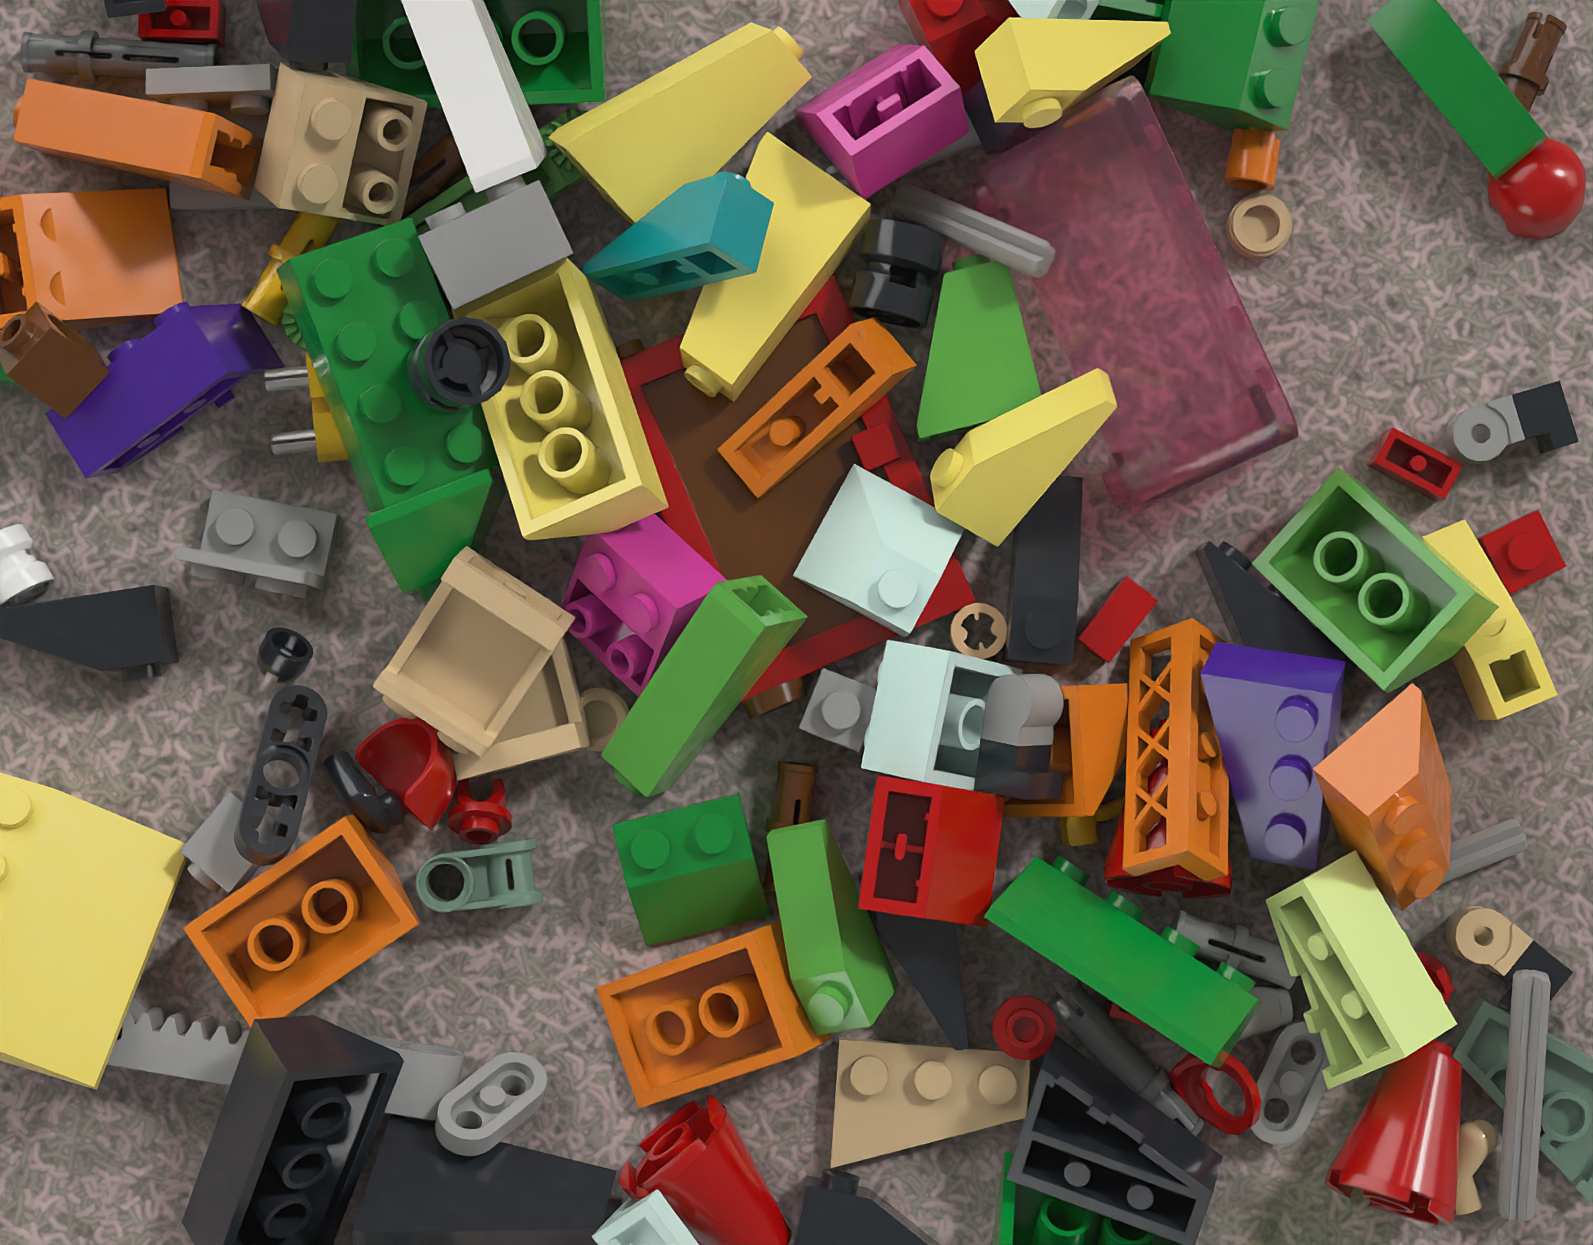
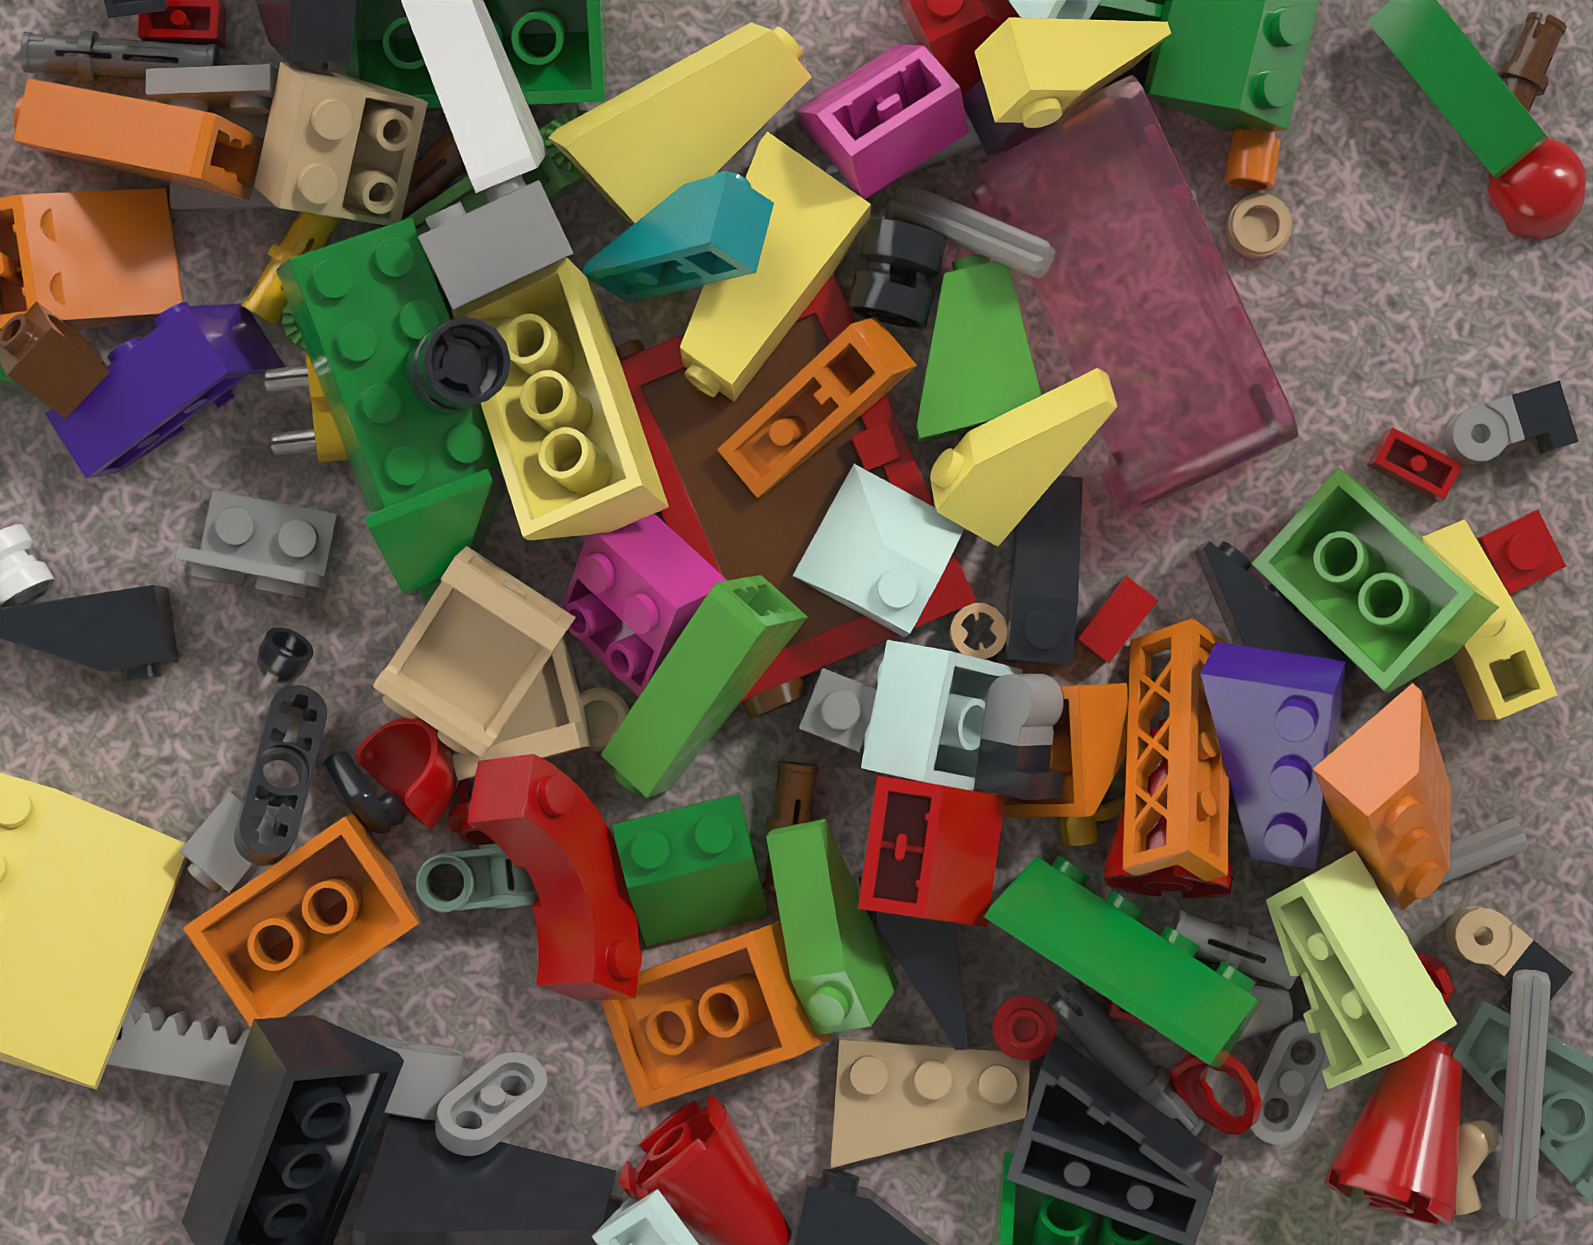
none -> red brick [467,754,642,1001]

